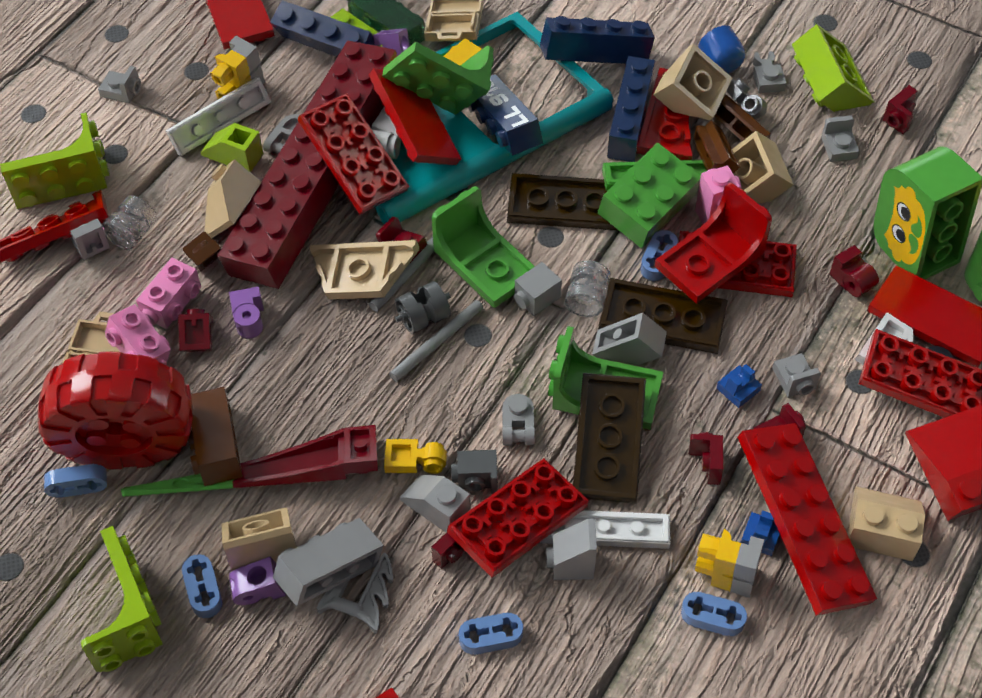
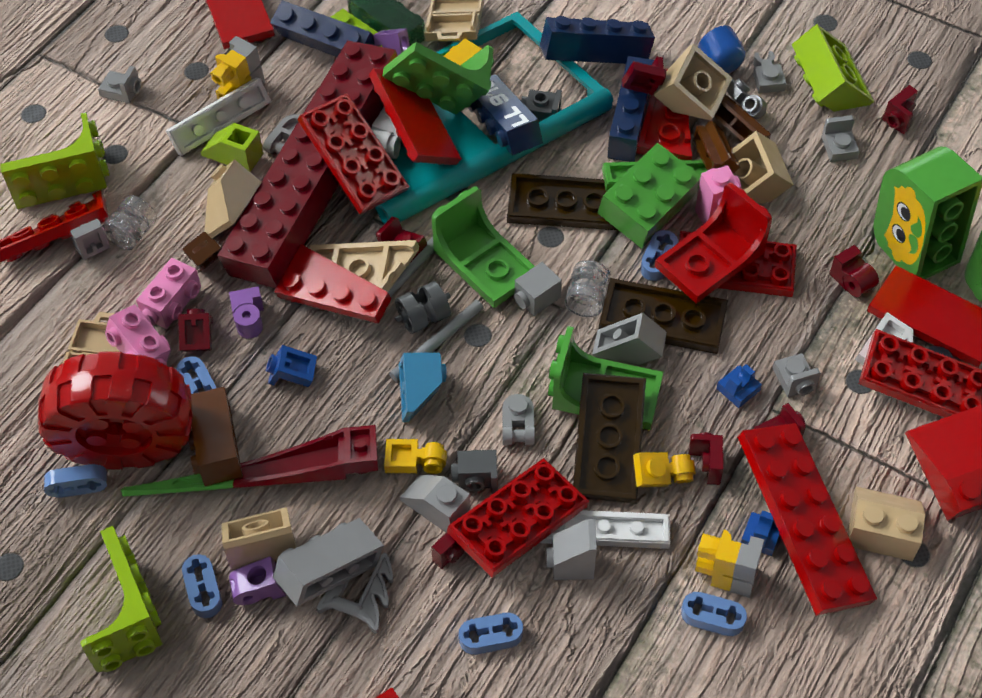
none -> medium blue beam [176,356,216,394]
none -> blue bracket [266,345,317,387]
none -> wing [274,244,392,324]
none -> dark azure slope [398,353,447,422]
none -> dark grey brick [521,89,562,122]
none -> dark red bracket [622,56,666,95]
none -> yellow plate [633,452,696,487]

